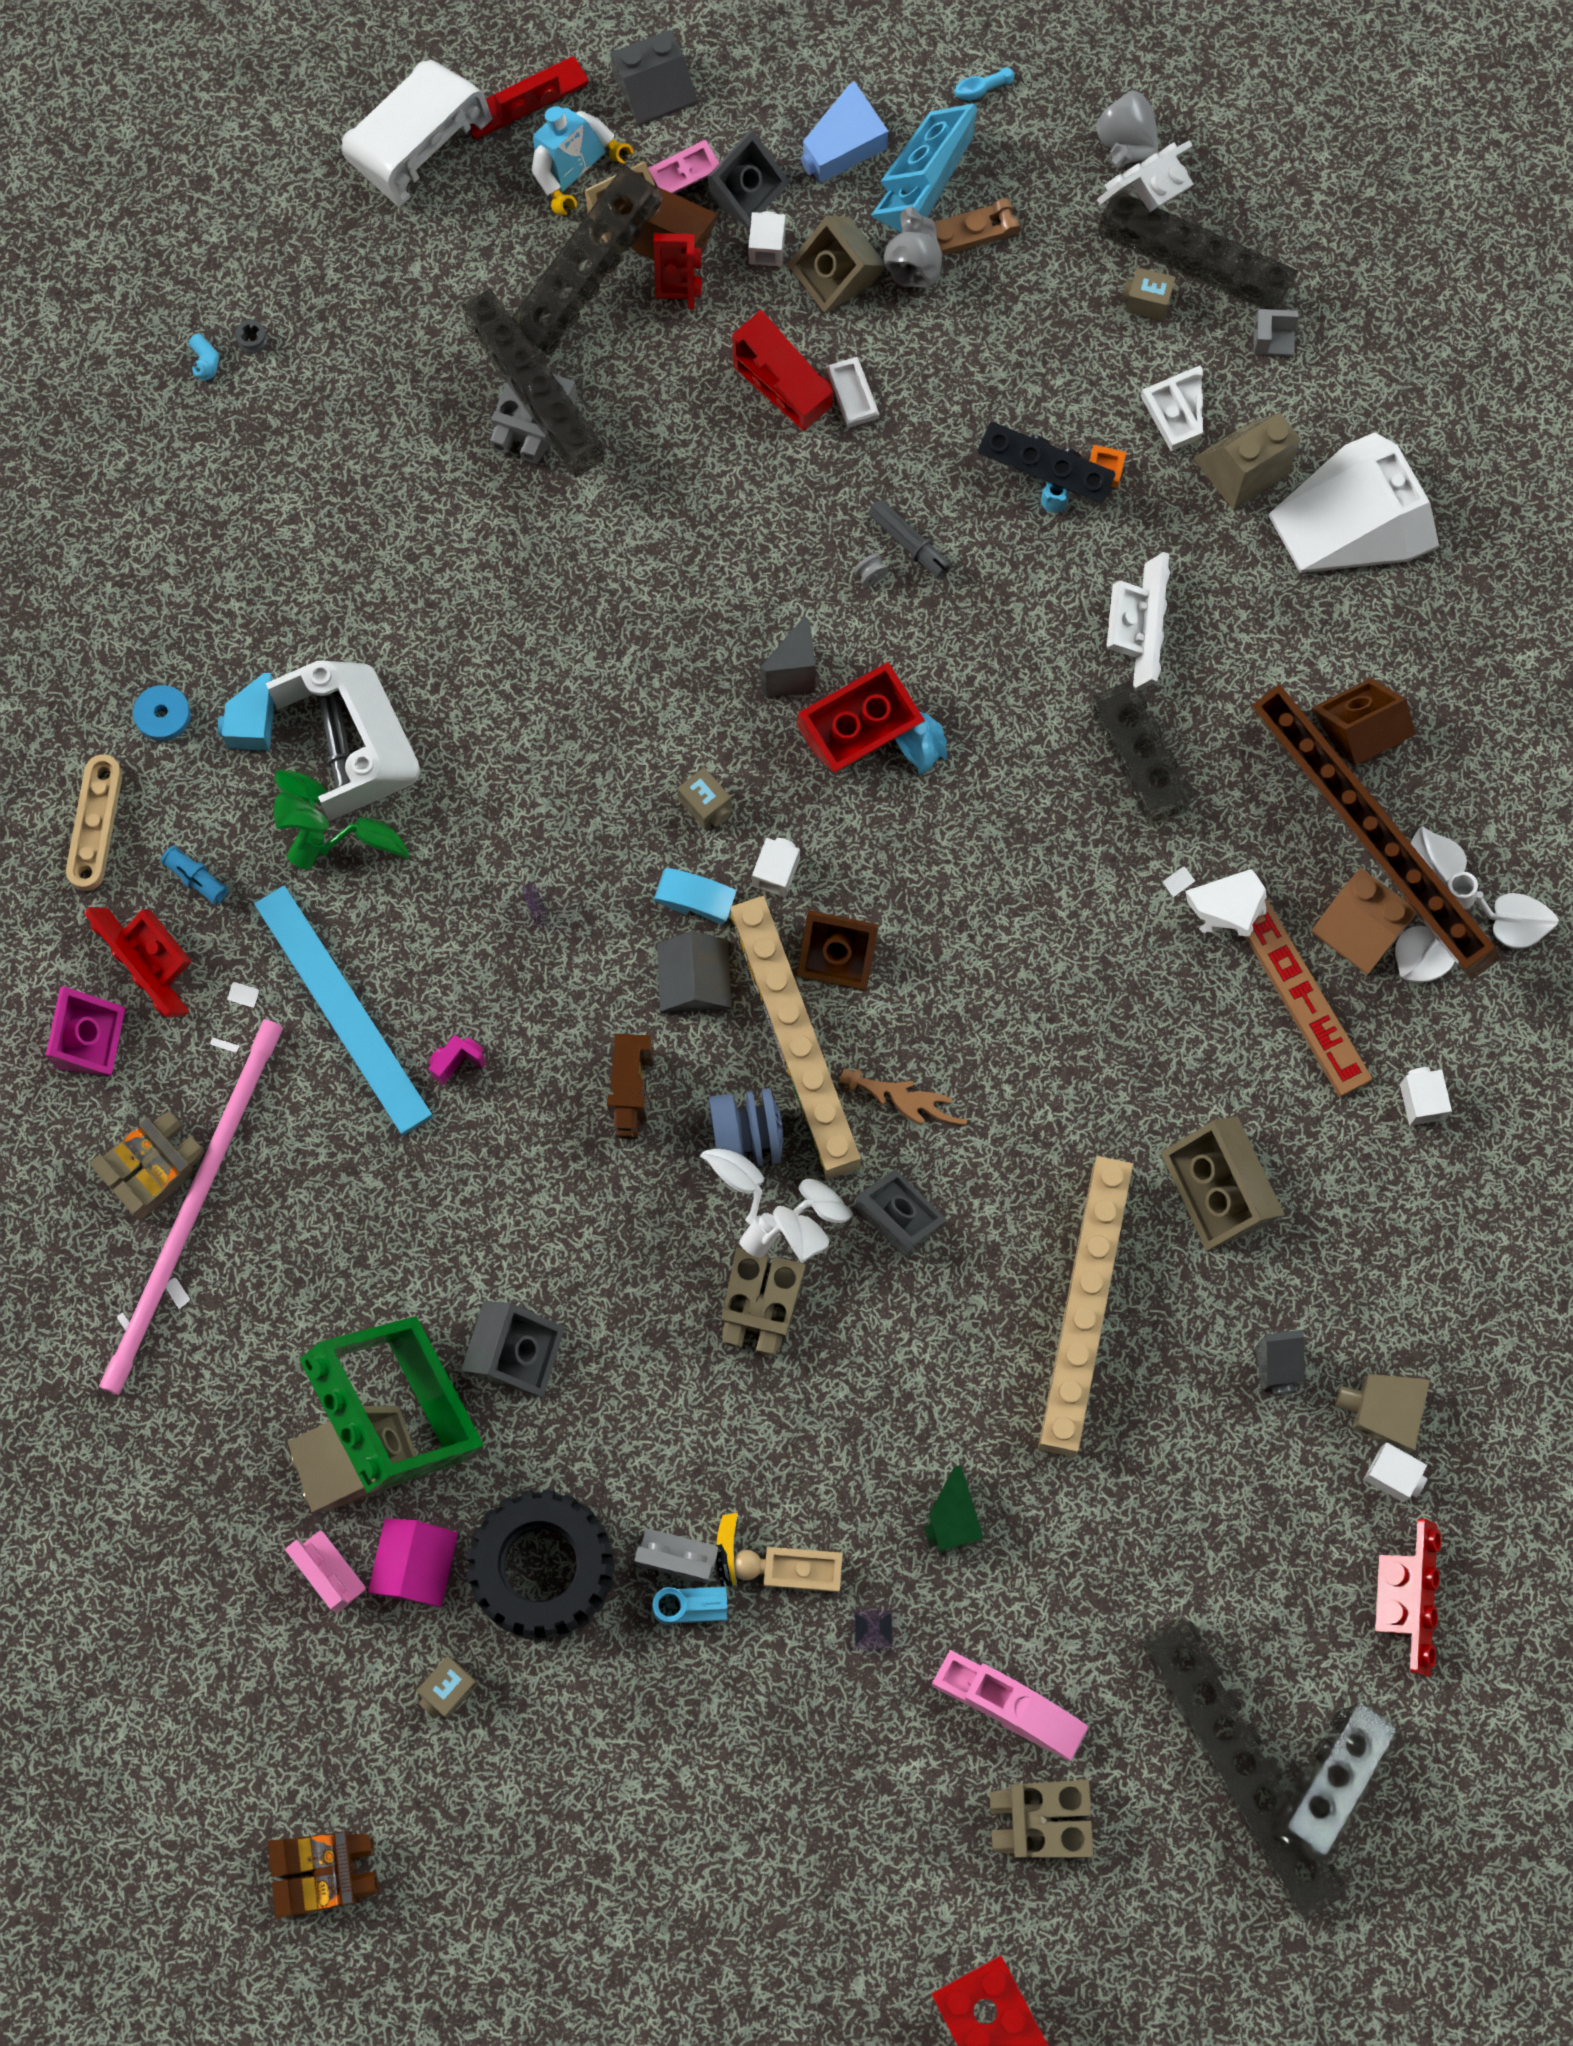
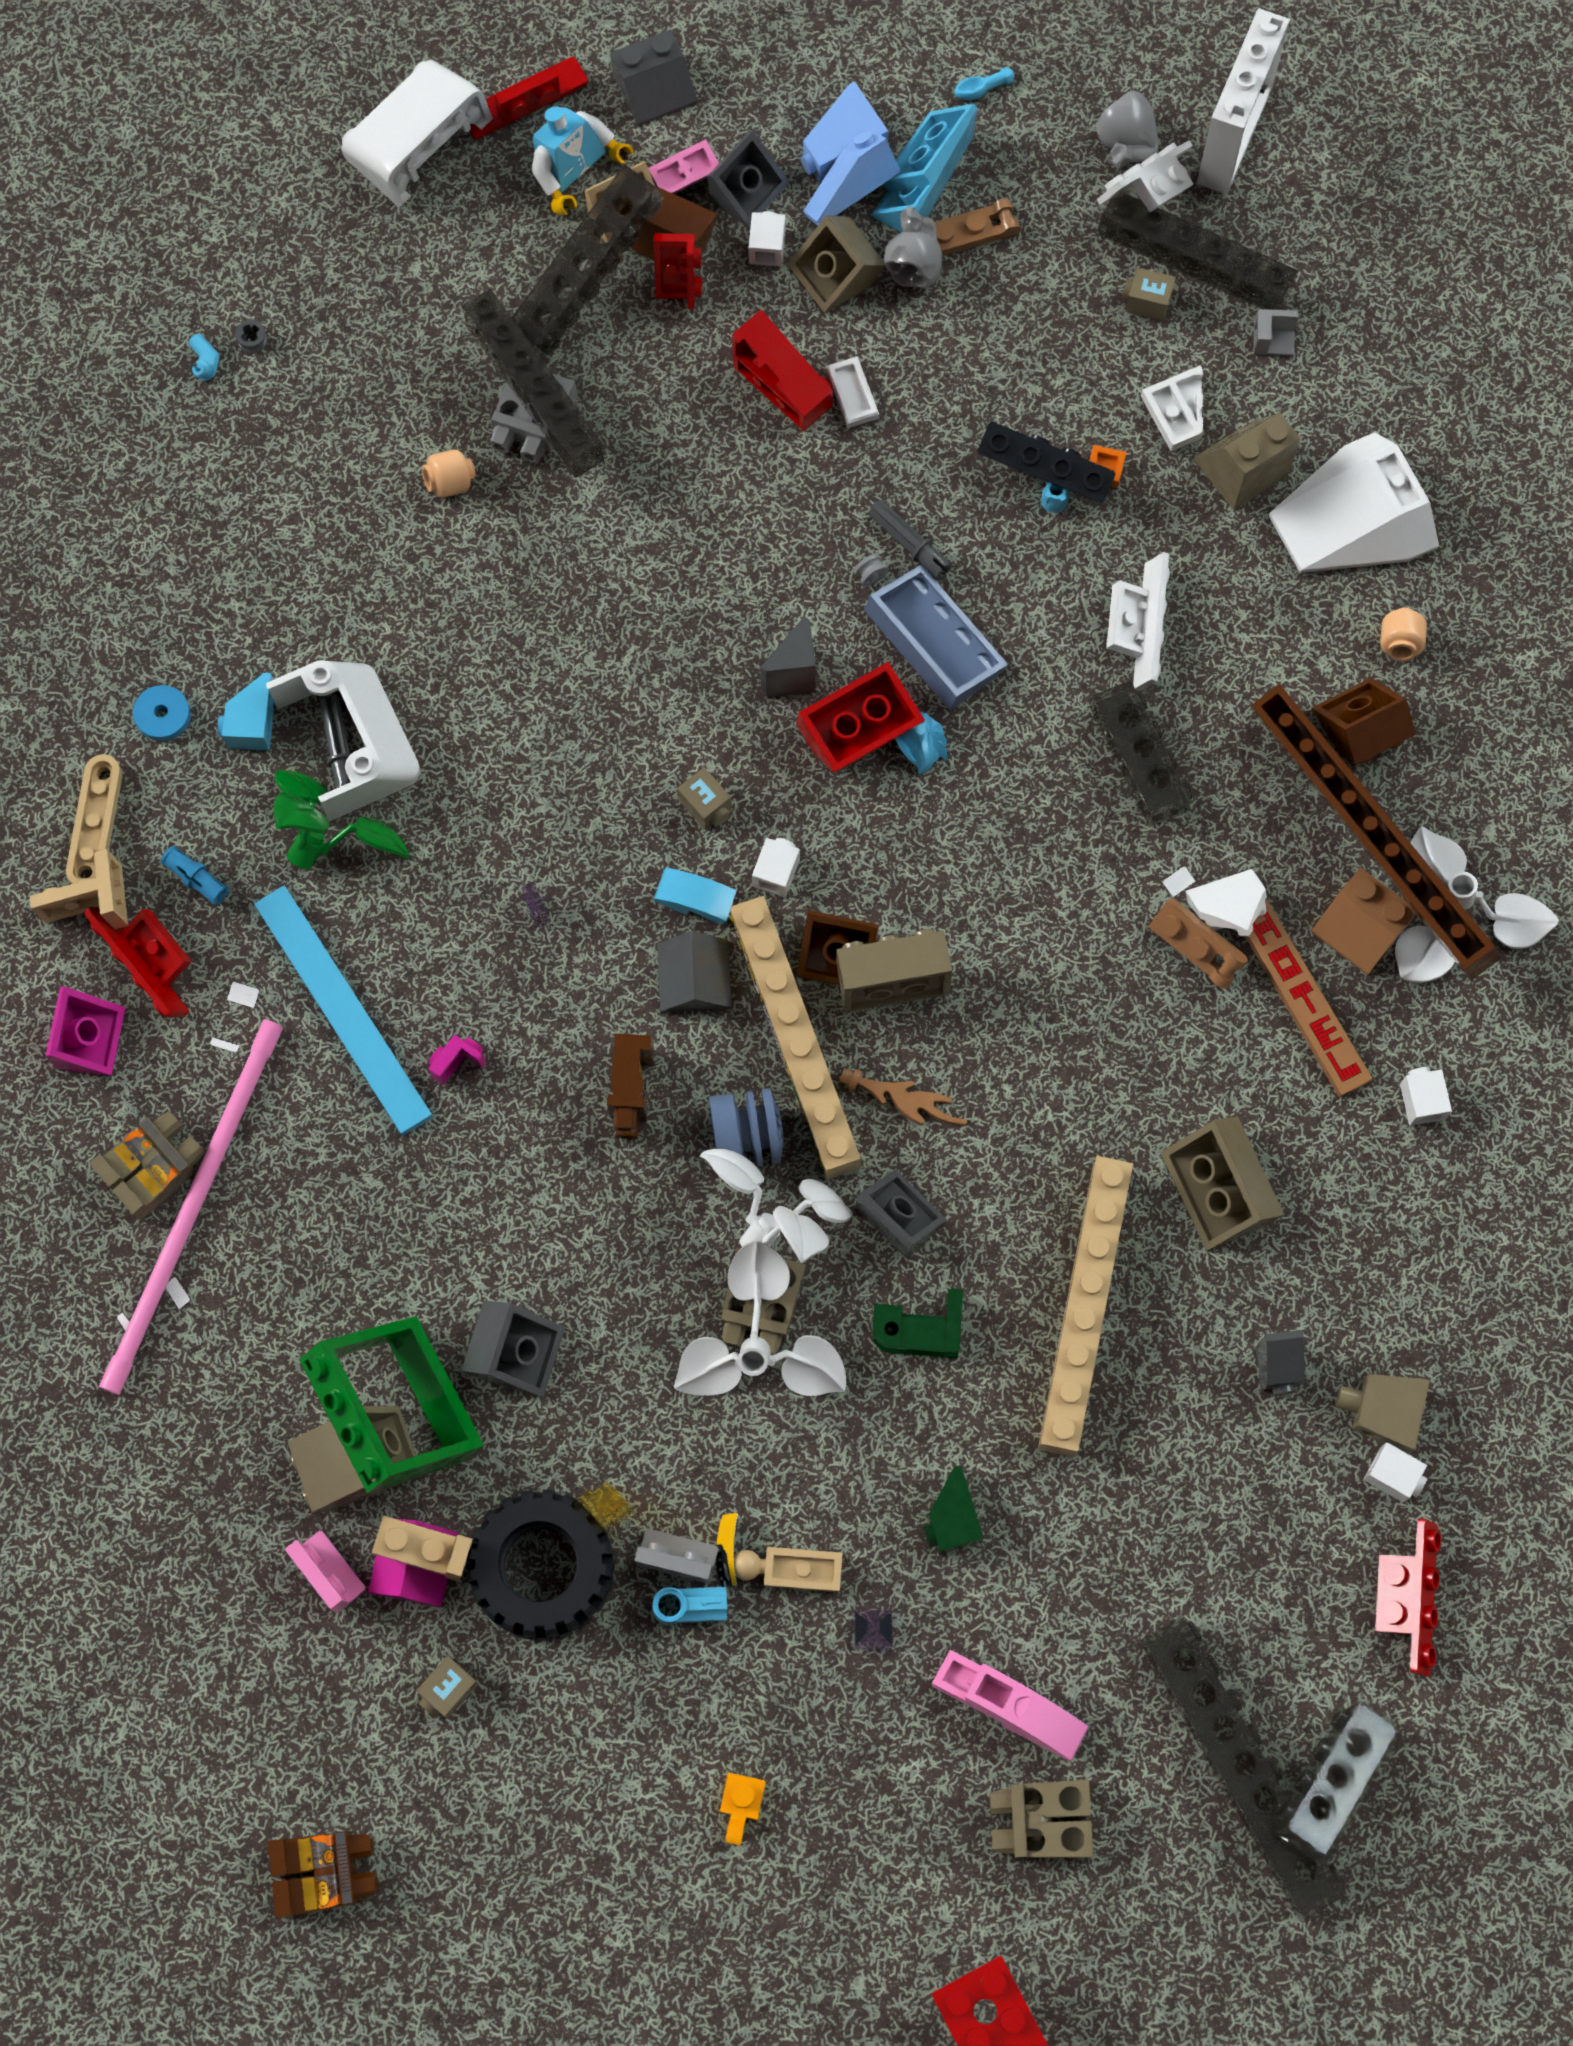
none -> tan bracket [30,849,128,929]
none -> tan bracket [372,1516,472,1582]
none -> light nougat head [422,449,475,498]
none -> clear yellow slope [578,1481,635,1528]
none -> white plant [674,1240,846,1396]
none -> light orange plate [720,1773,766,1846]
none -> light blue slope [803,129,901,225]
none -> dark tan slope [836,929,952,1013]
none -> sand blue slope [864,564,1008,711]
none -> dark green piece [872,1289,963,1358]
none -> medium nougat plate [1148,897,1248,989]
none -> white window [1197,8,1290,195]
none -> light nougat head [1380,608,1427,661]

